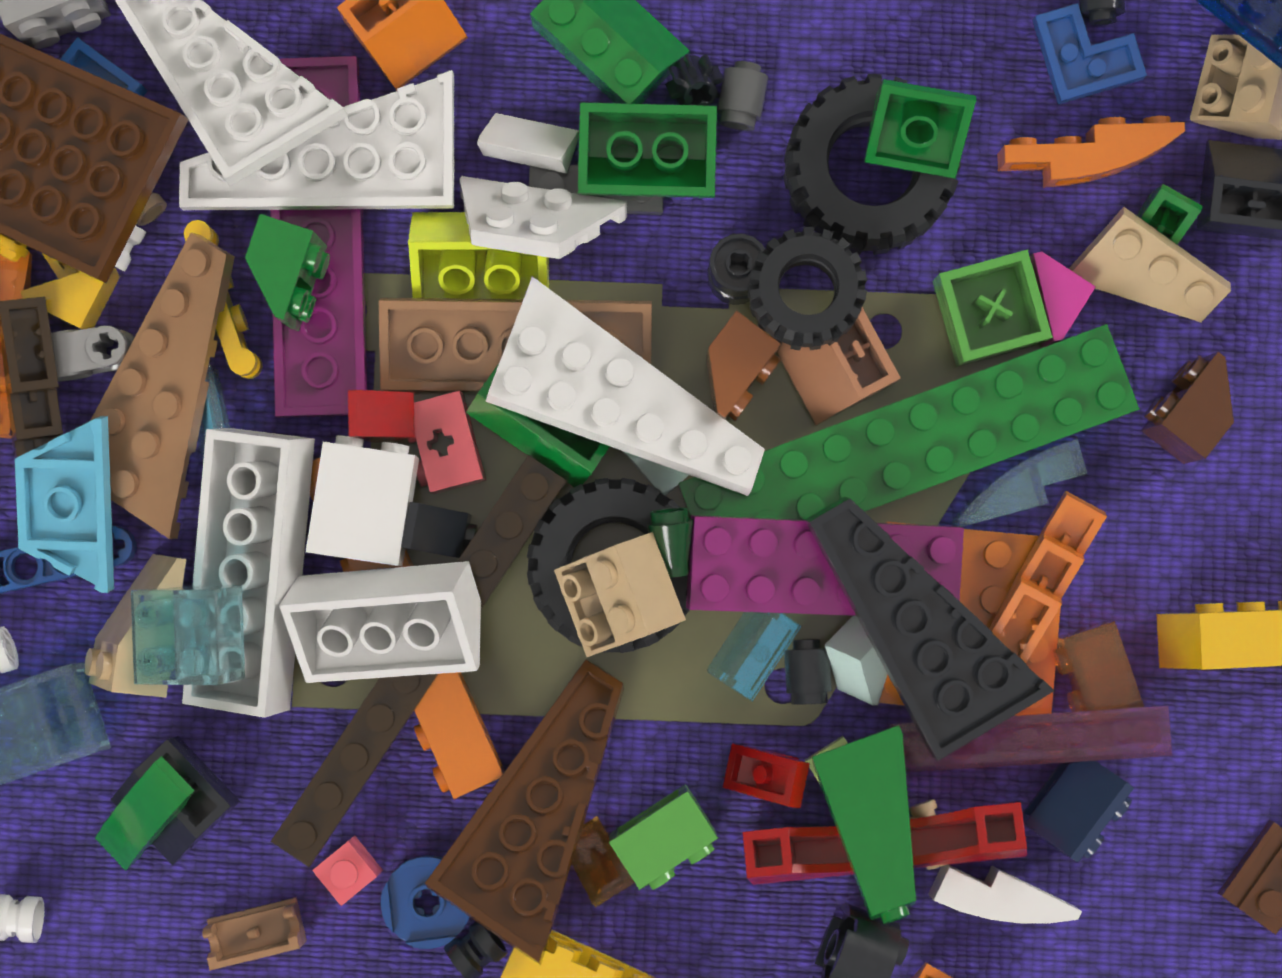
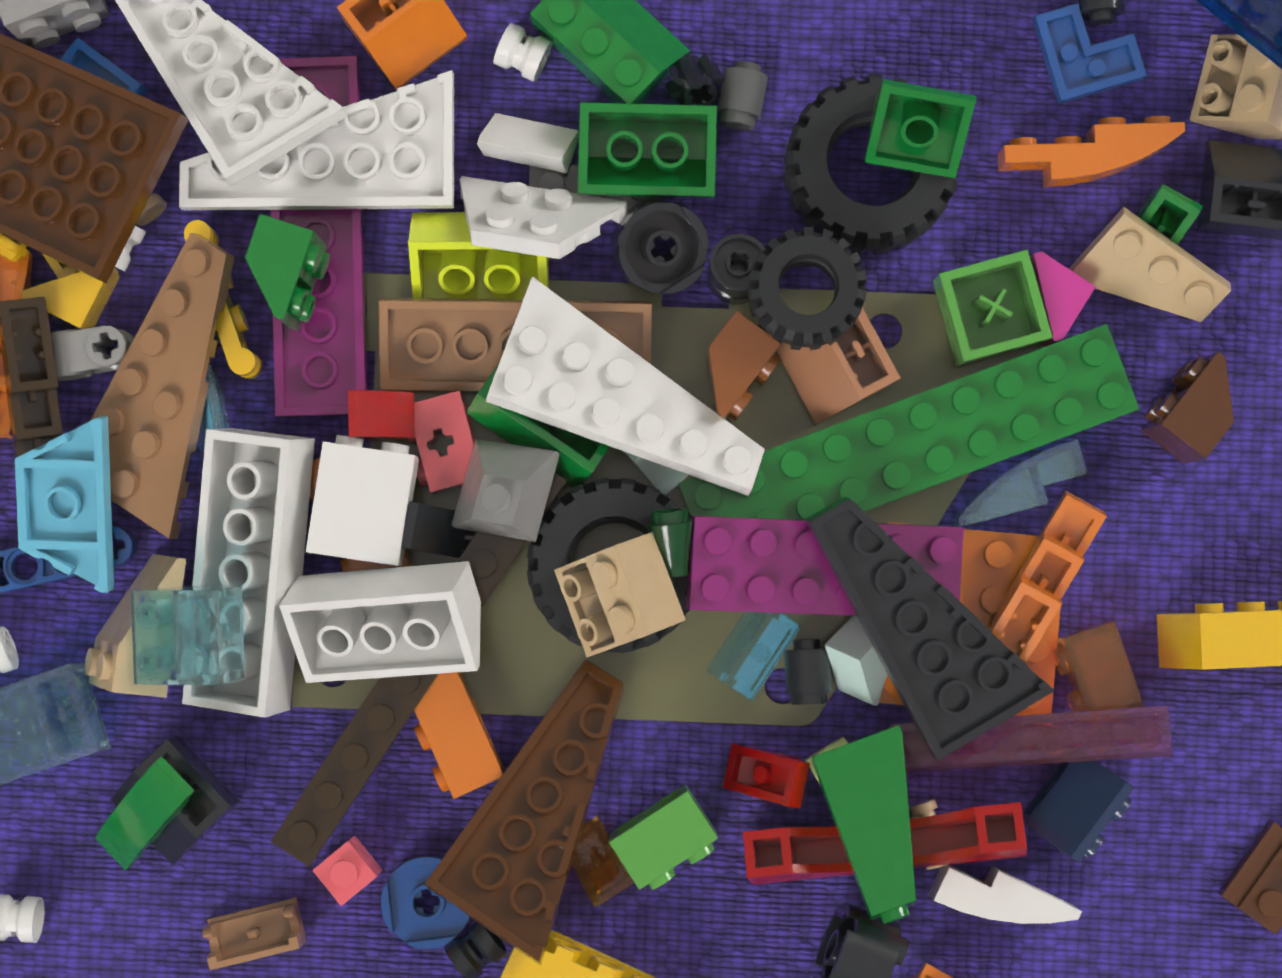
none -> light grey slope [451,439,560,542]
none -> white wheel [493,22,553,82]
none -> black brick [611,200,709,294]

